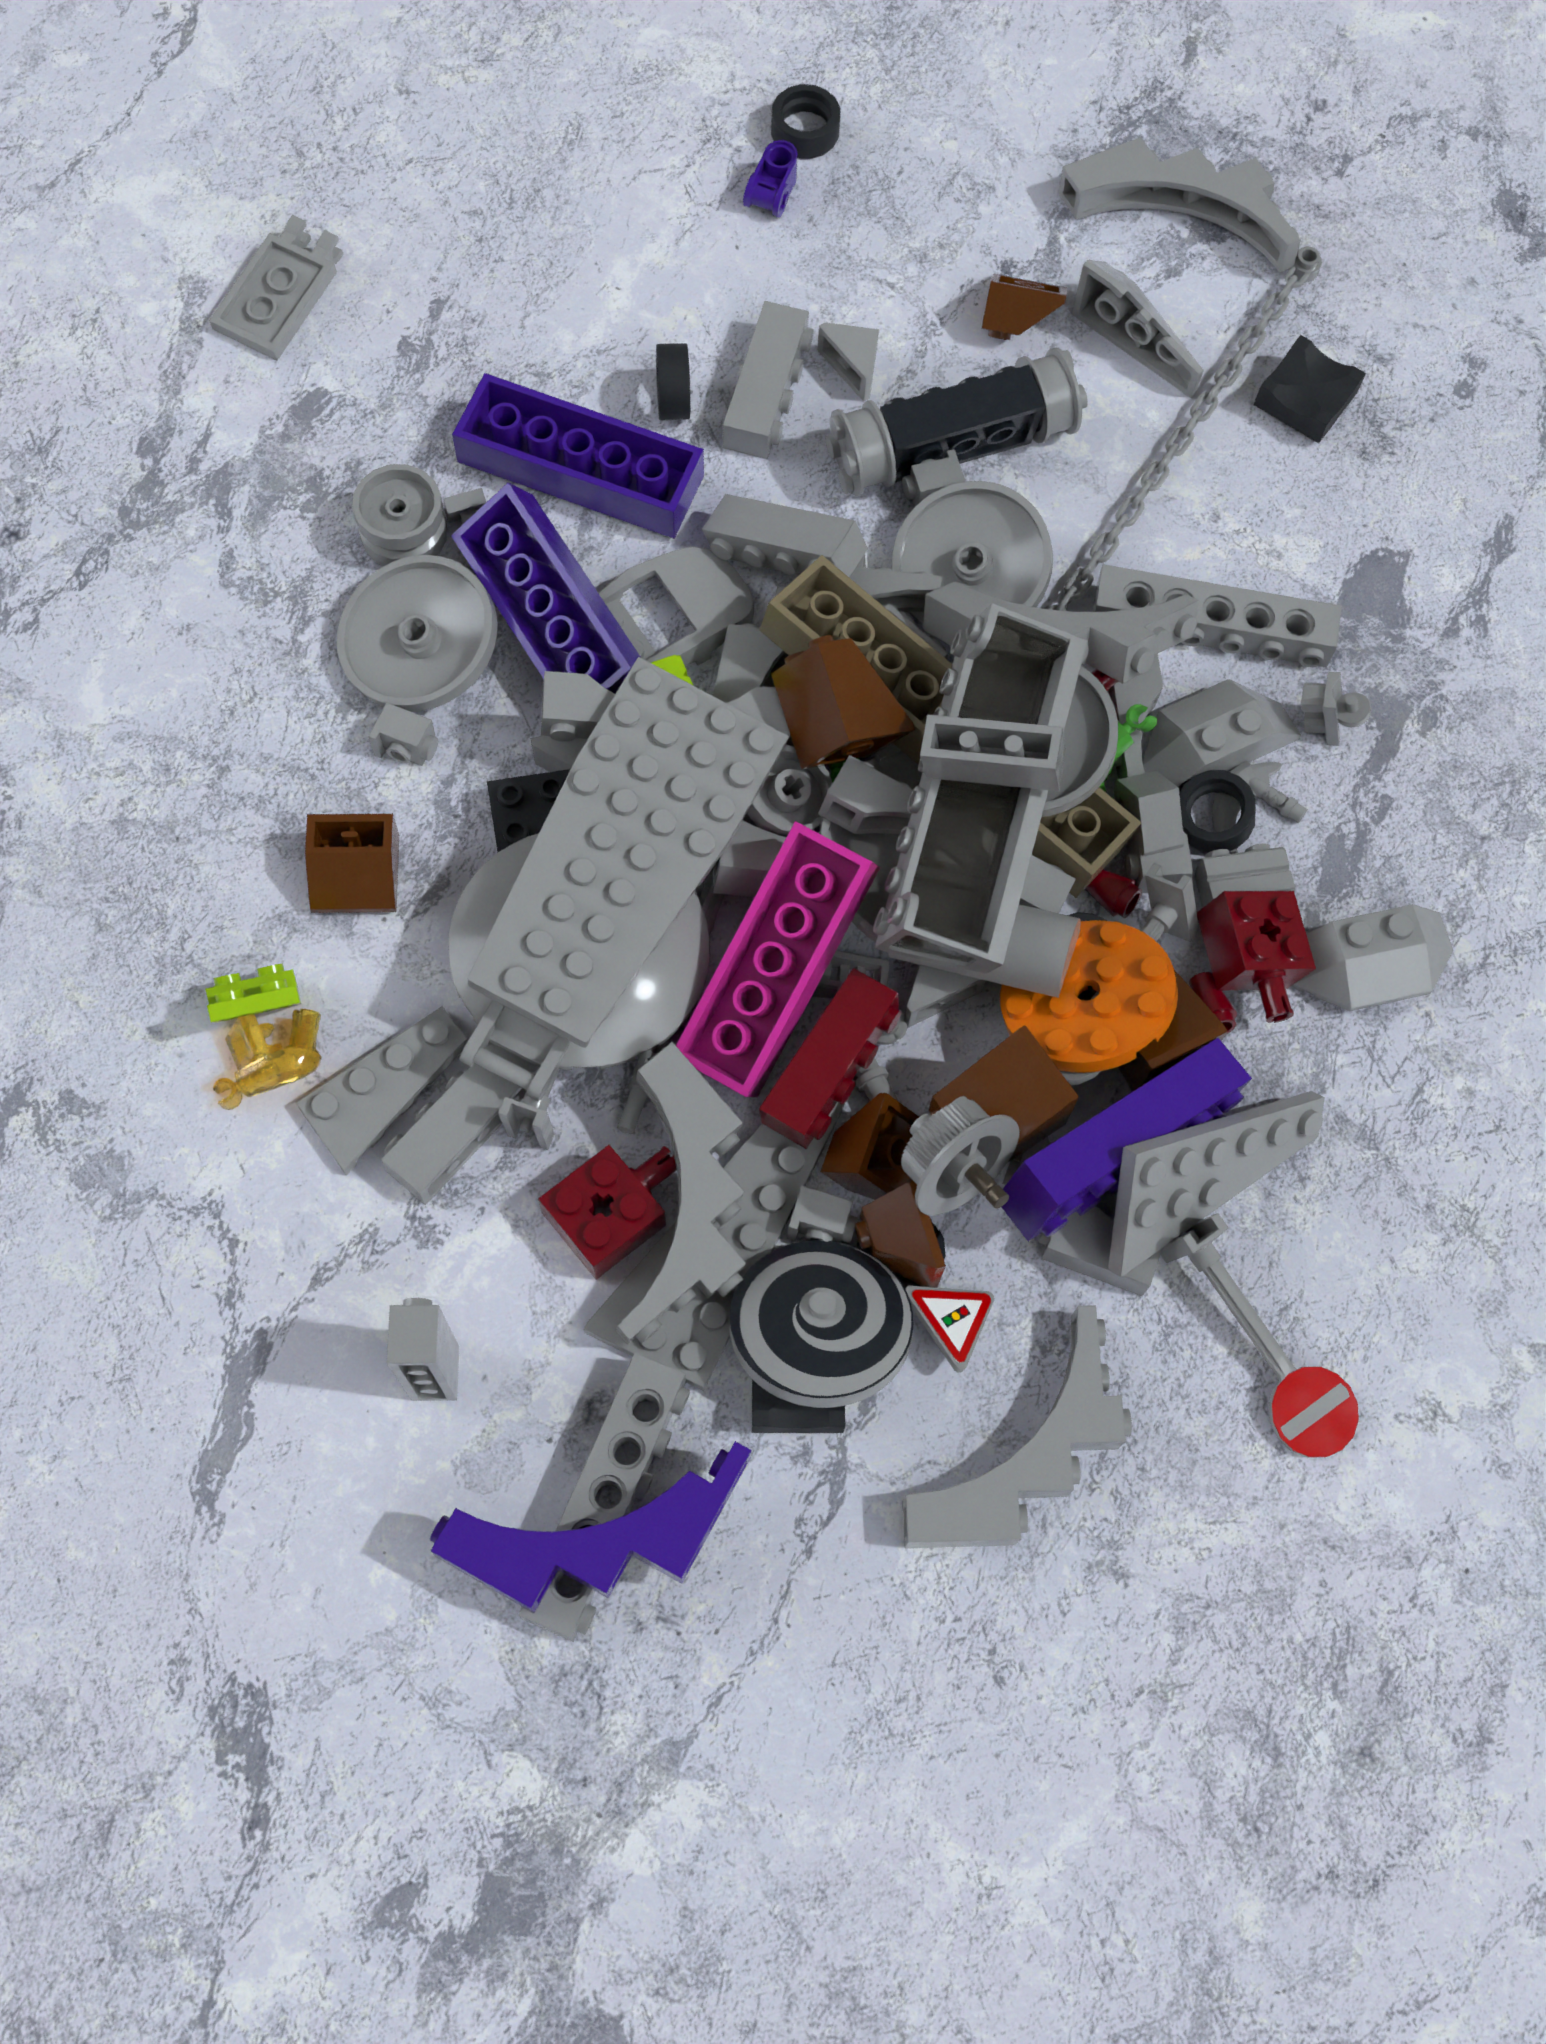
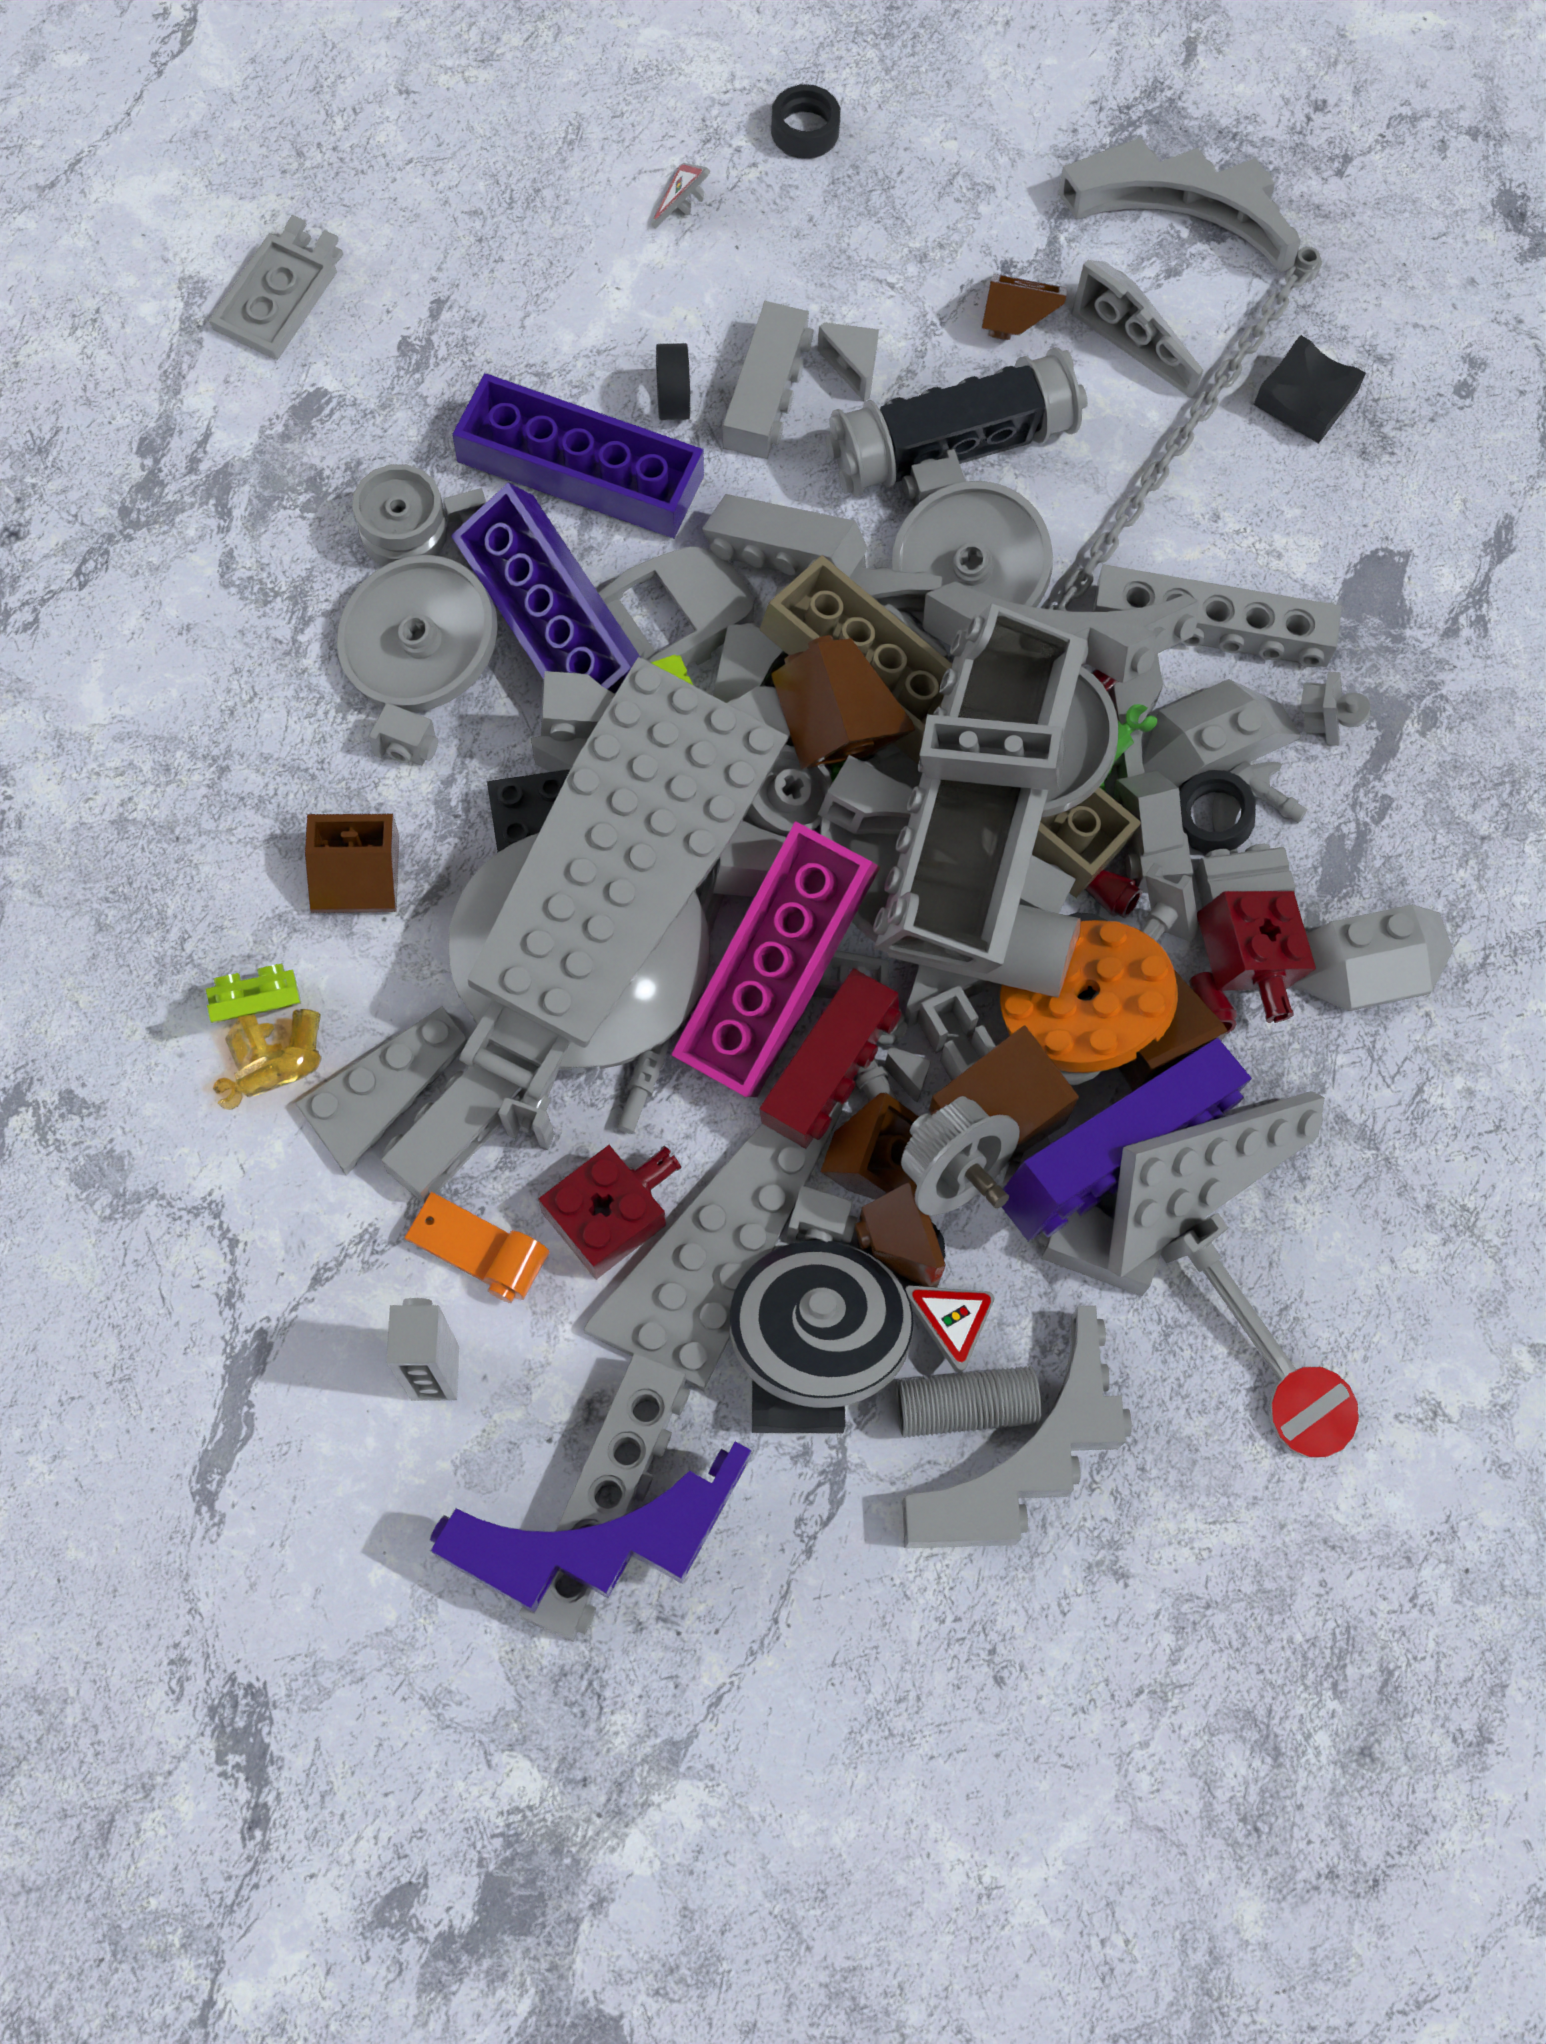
light grey arch [616,1042,746,1344] -> none
dark purple piece [743,140,797,218] -> none
none -> orange door [404,1191,550,1303]
none -> piece [651,163,710,228]
none -> light grey slope [884,1047,931,1102]
none -> light grey piece [895,1366,1041,1438]
none -> light grey piece [917,985,996,1081]

